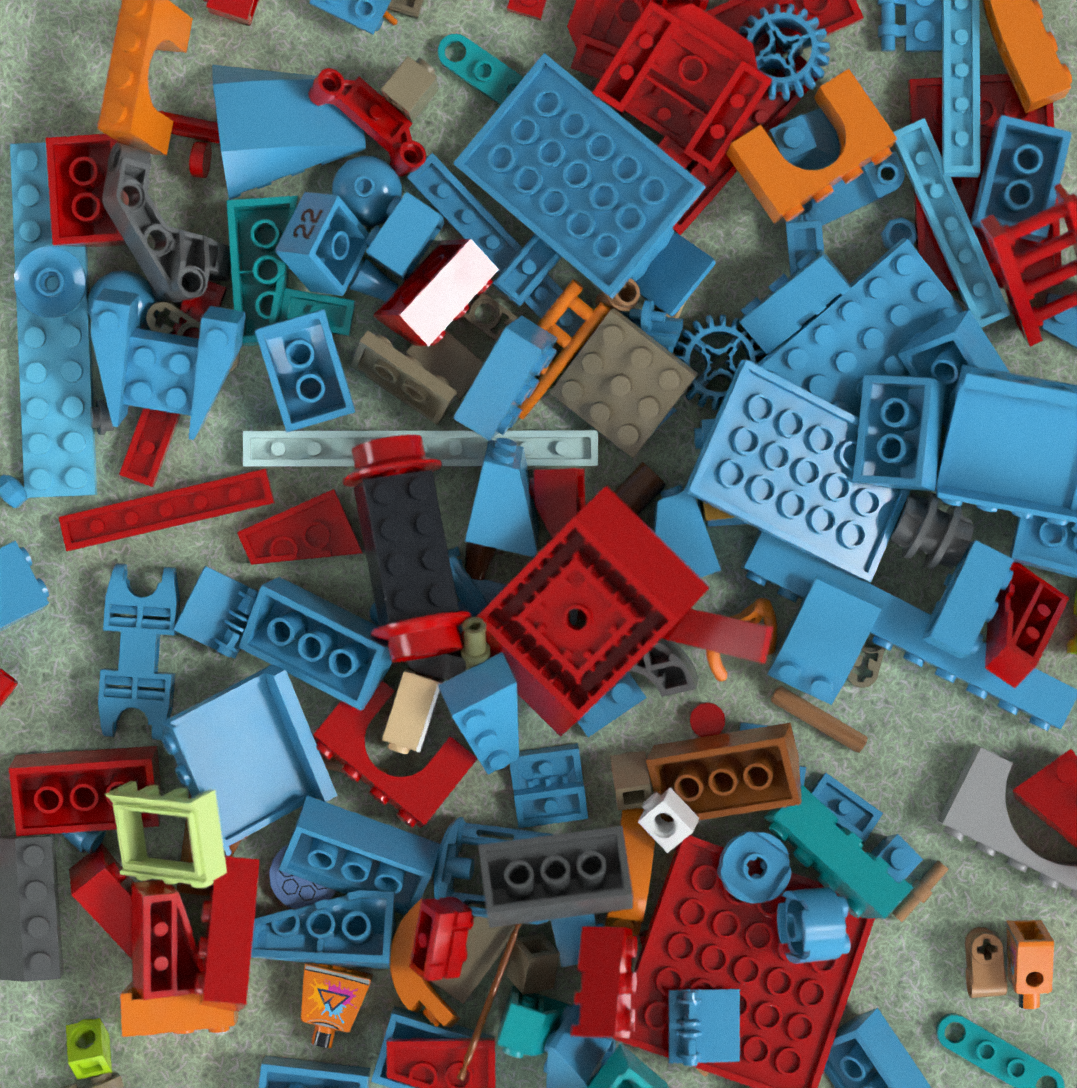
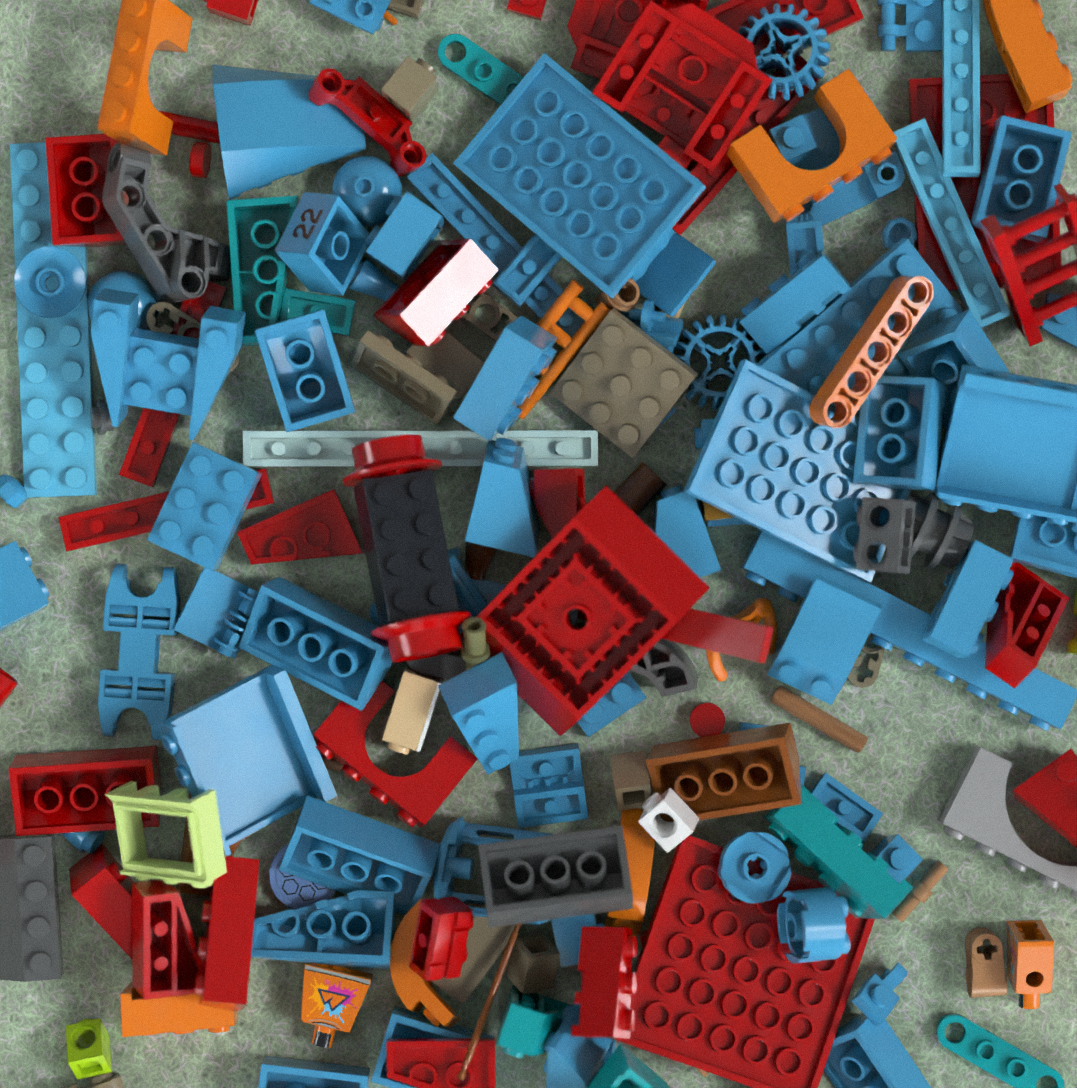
dark azure hinge [669,989,740,1066] -> none
none -> dark azure brick [147,442,262,571]
none -> orange beam [809,276,934,428]
none -> dark azure plate [851,962,908,1026]
none -> dark grey brick [853,497,916,574]

